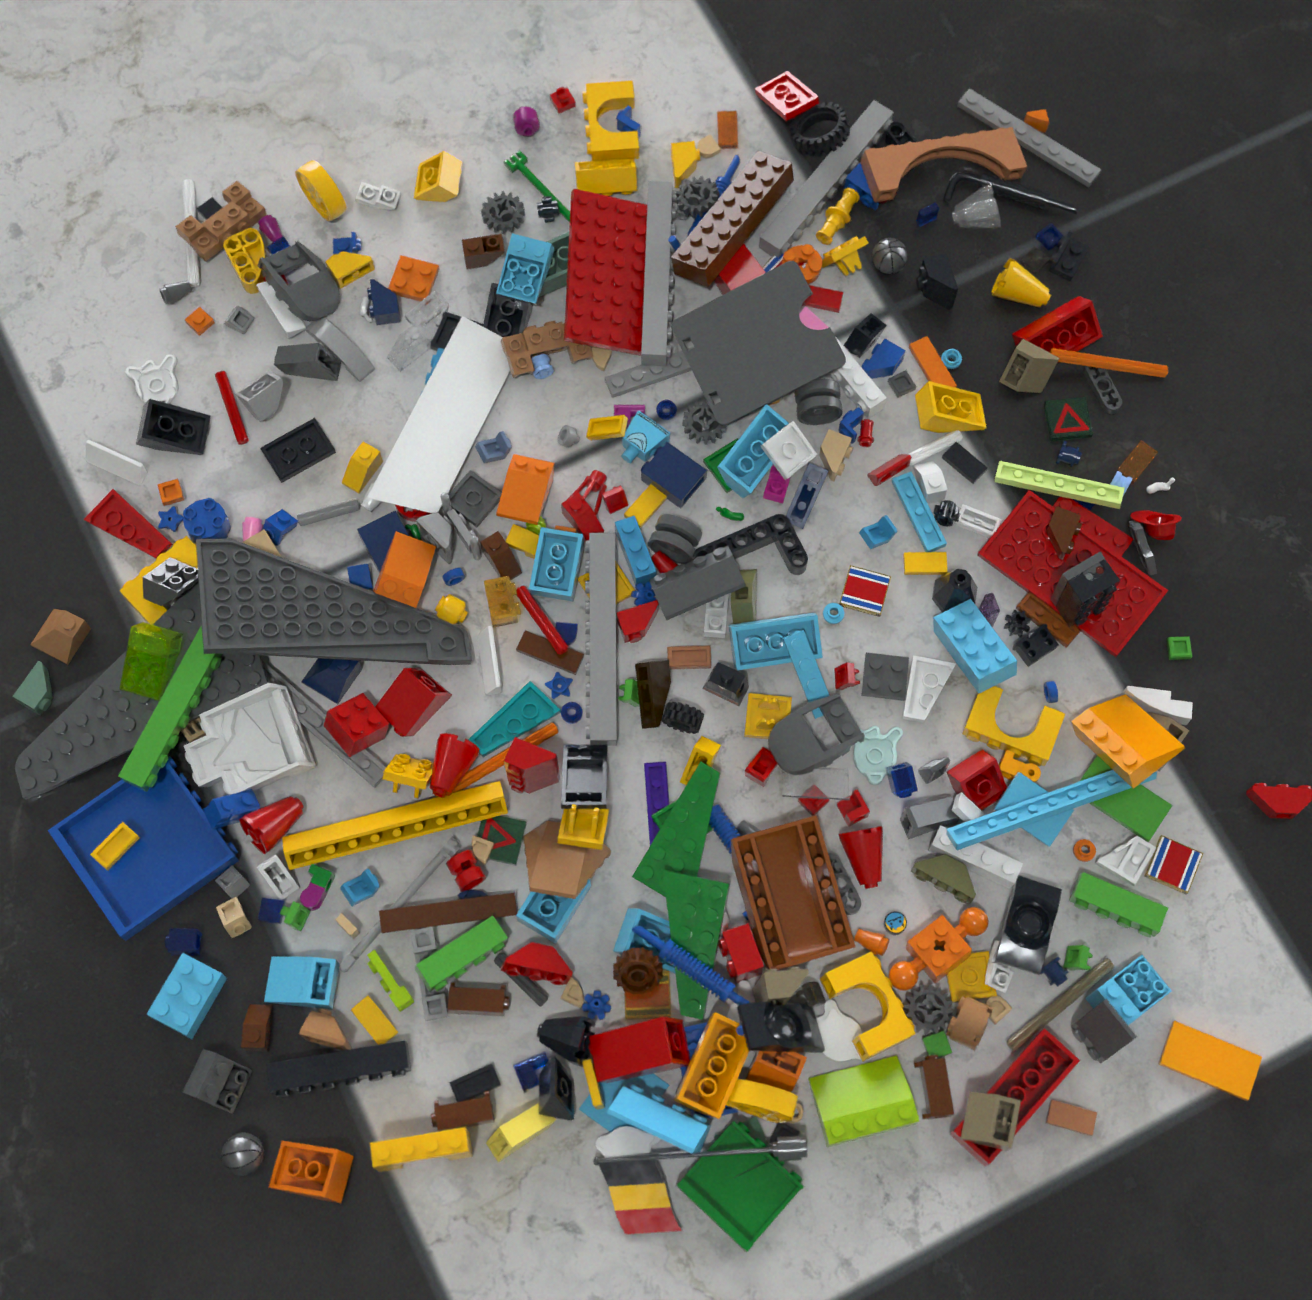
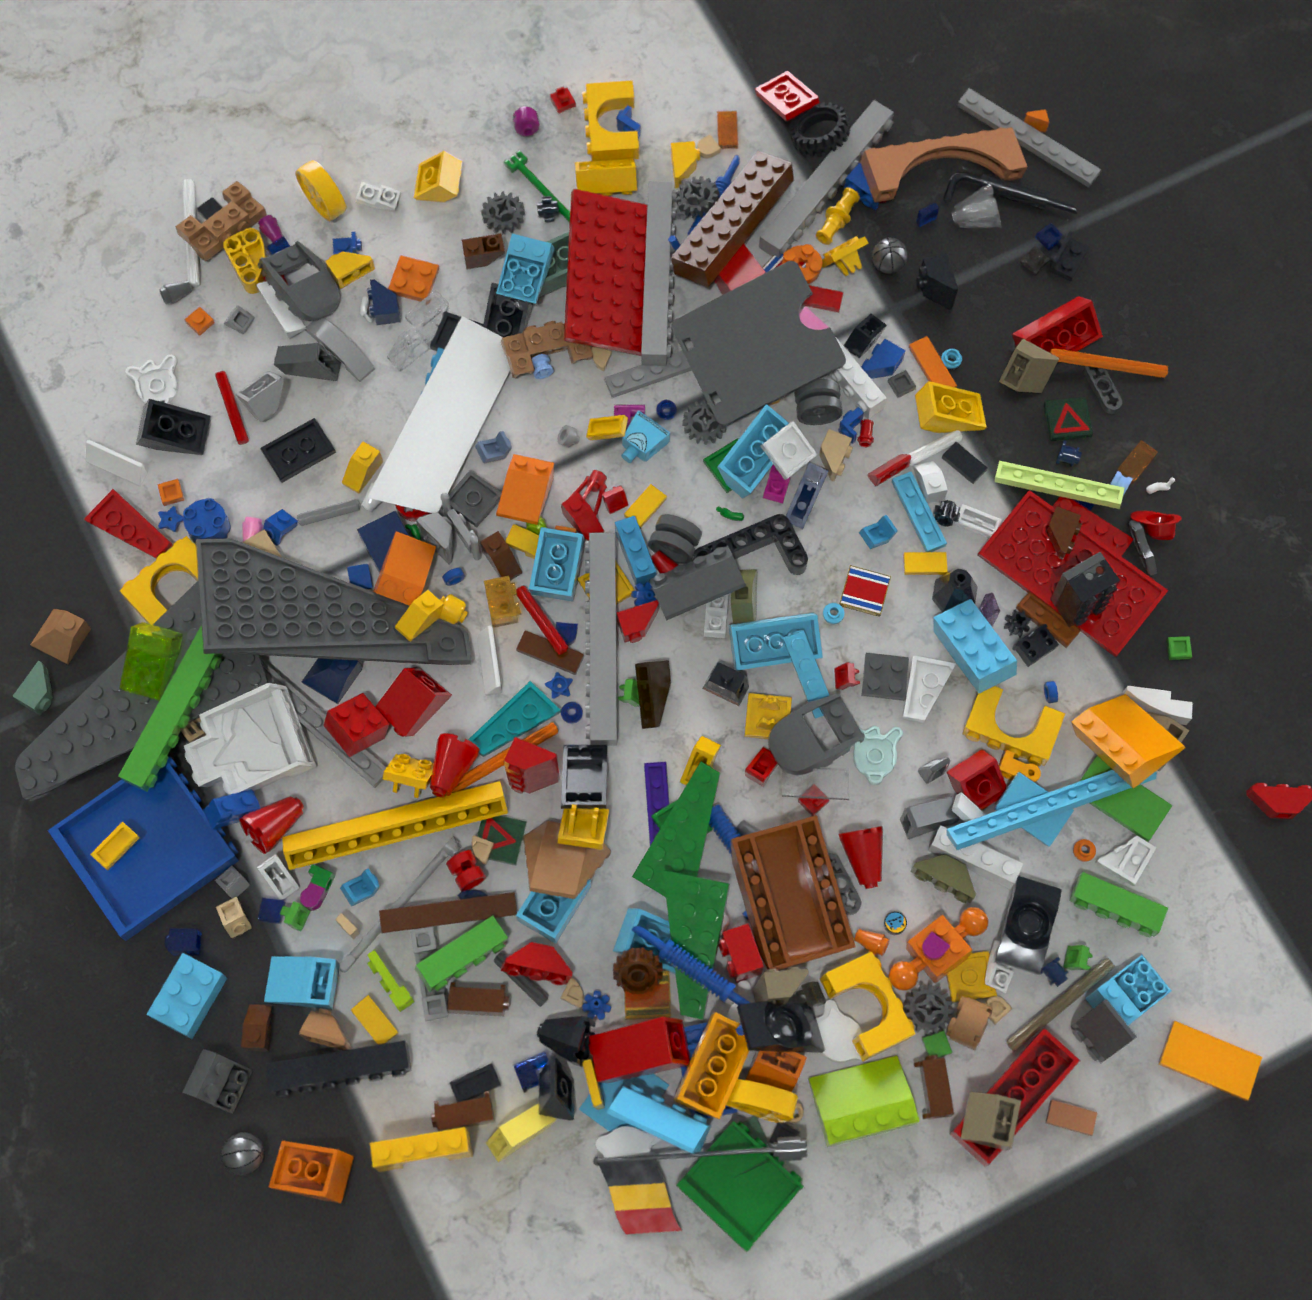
dark grey slope [142,557,198,606] -> none
dark blue brick [641,442,707,509] -> none
black tyre [661,702,704,734] -> none
nougat tile [667,646,711,670] -> none
red panel [837,789,870,827] -> none
black piece [885,121,918,146] -> none
clear blue brick [886,762,918,798] -> none
yellow cone [991,258,1051,308] -> none
tile [1144,835,1203,895] -> none
none -> yellow slope [395,590,444,642]
none -> magenta tile [922,932,950,960]

